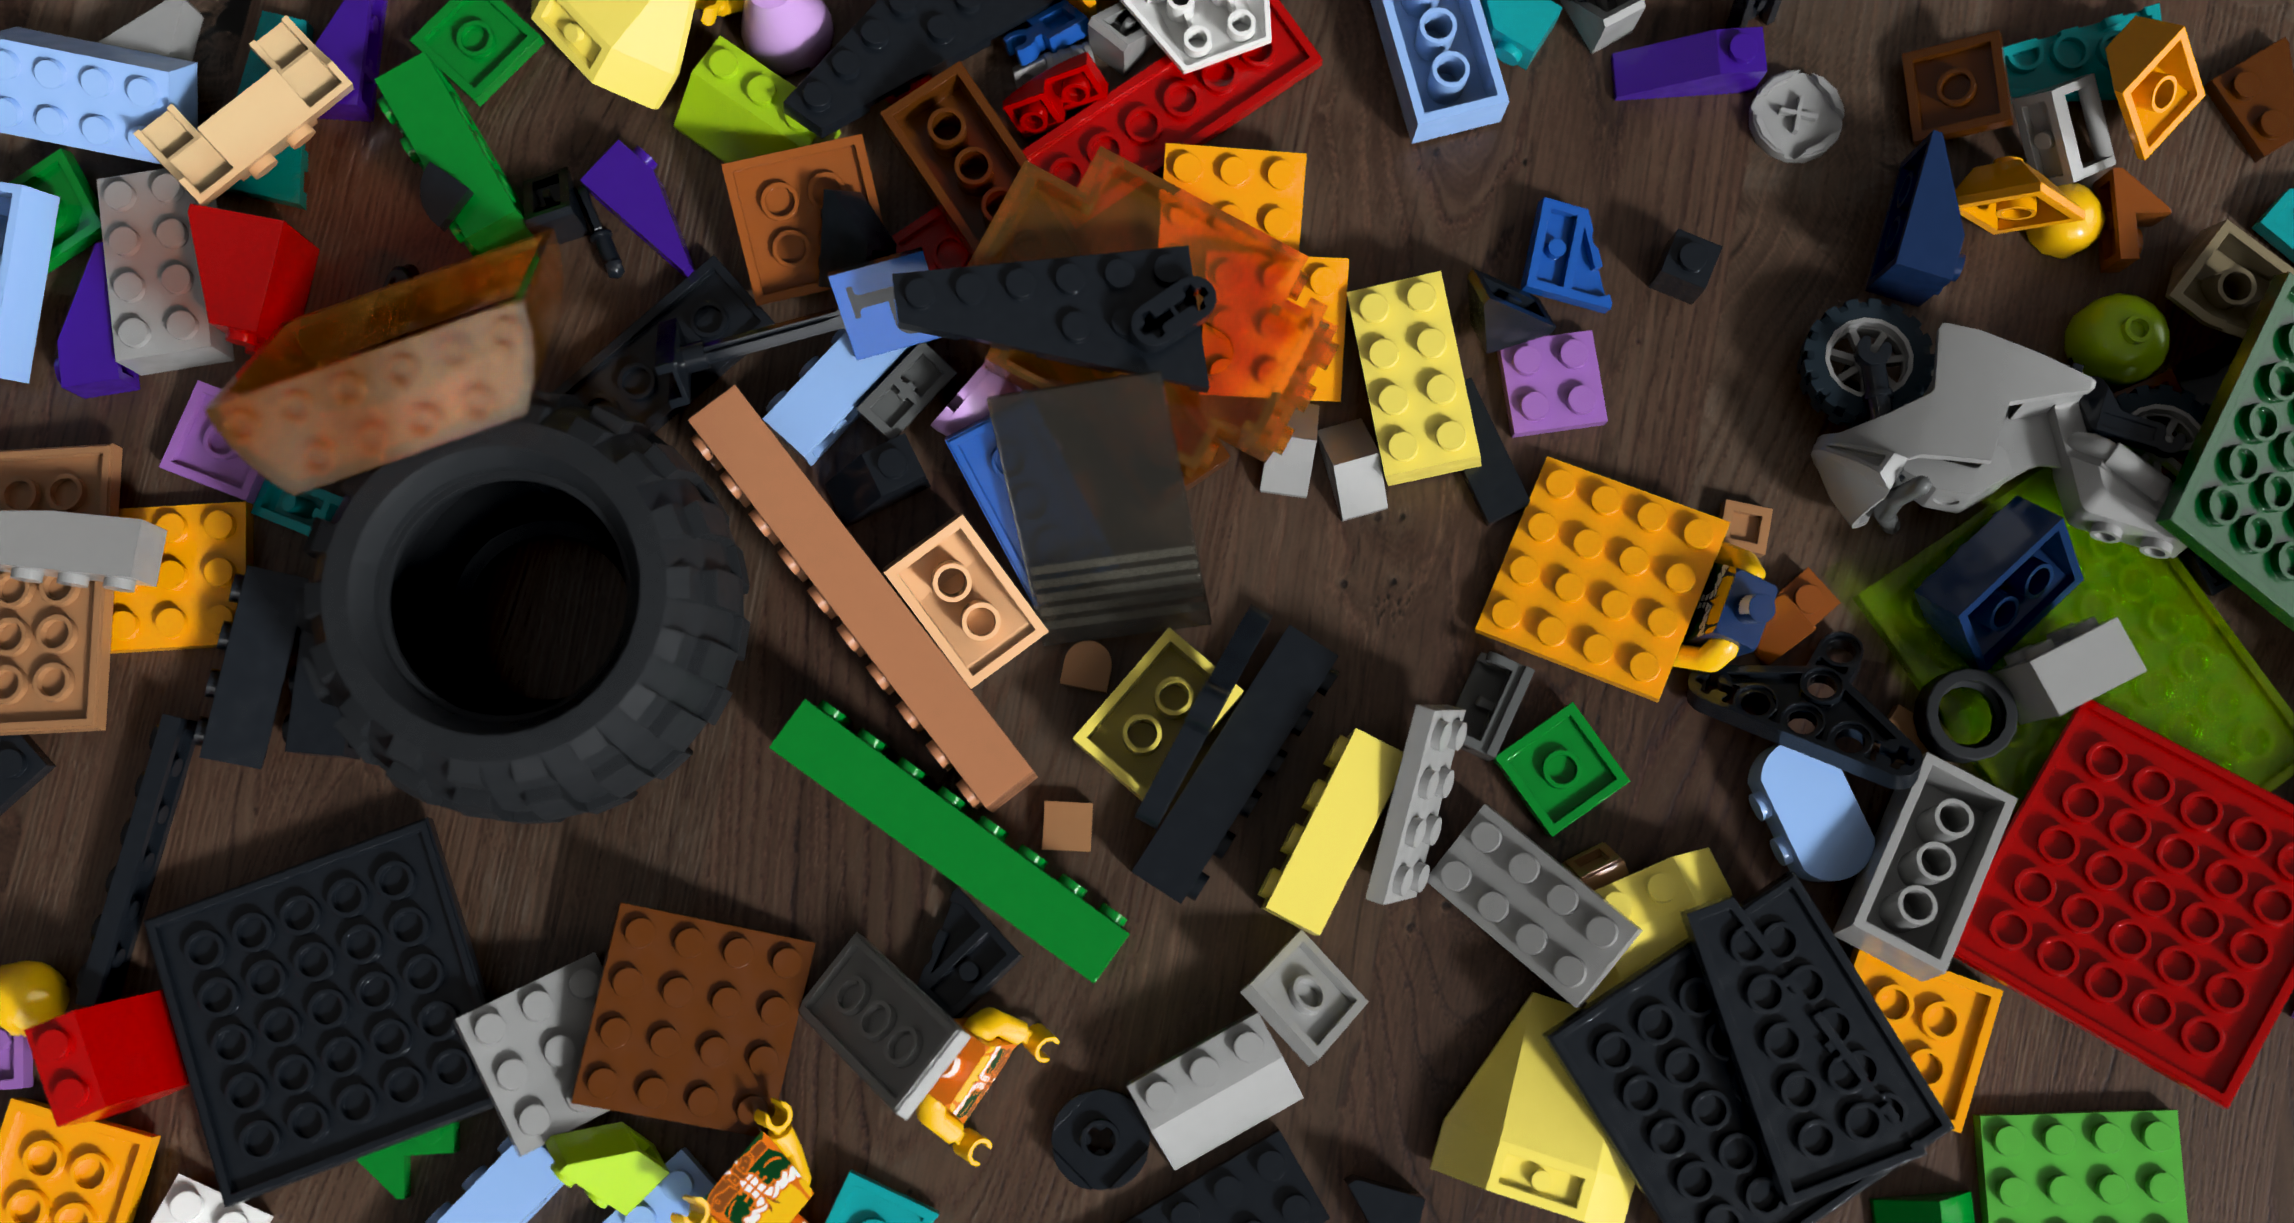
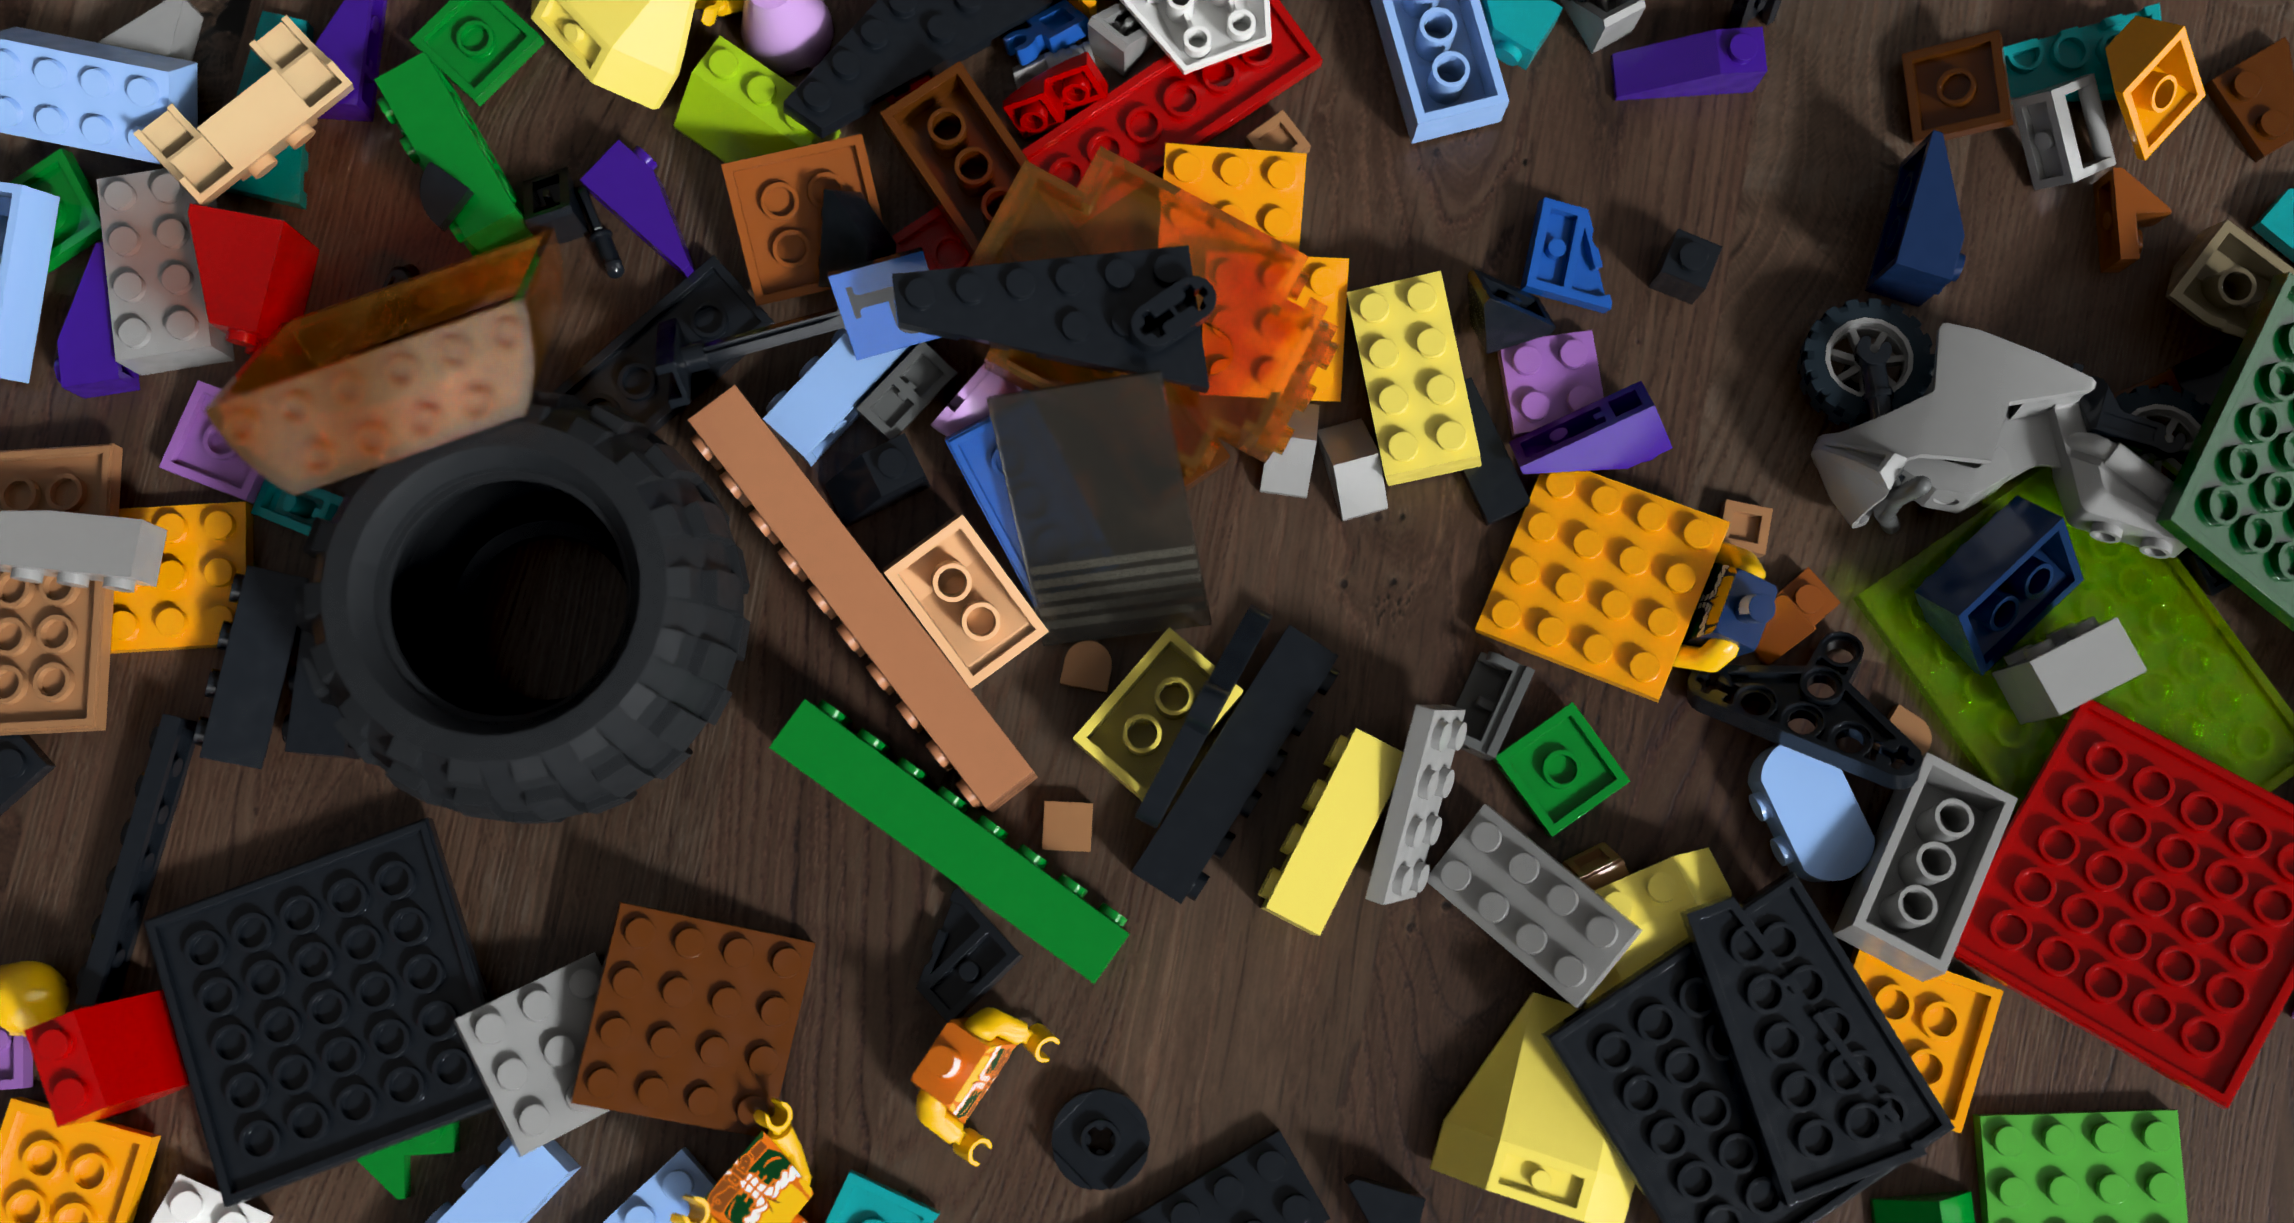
lime slope [544,1122,670,1216] -> none
light grey tile [798,932,971,1120] -> none
light grey slope [1127,1010,1304,1171] -> none
light grey plate [1240,929,1369,1067] -> none
light grey tile [1749,70,1844,163] -> none
black tyre [1913,668,2018,763] -> none
light orange slope [1955,156,2085,235] -> none
yellow hair [2026,183,2106,259] -> none
lime cylinder [2064,293,2170,391] -> none
none -> medium nougat tile [1245,110,1311,154]
none -> dark purple slope [1509,381,1673,474]

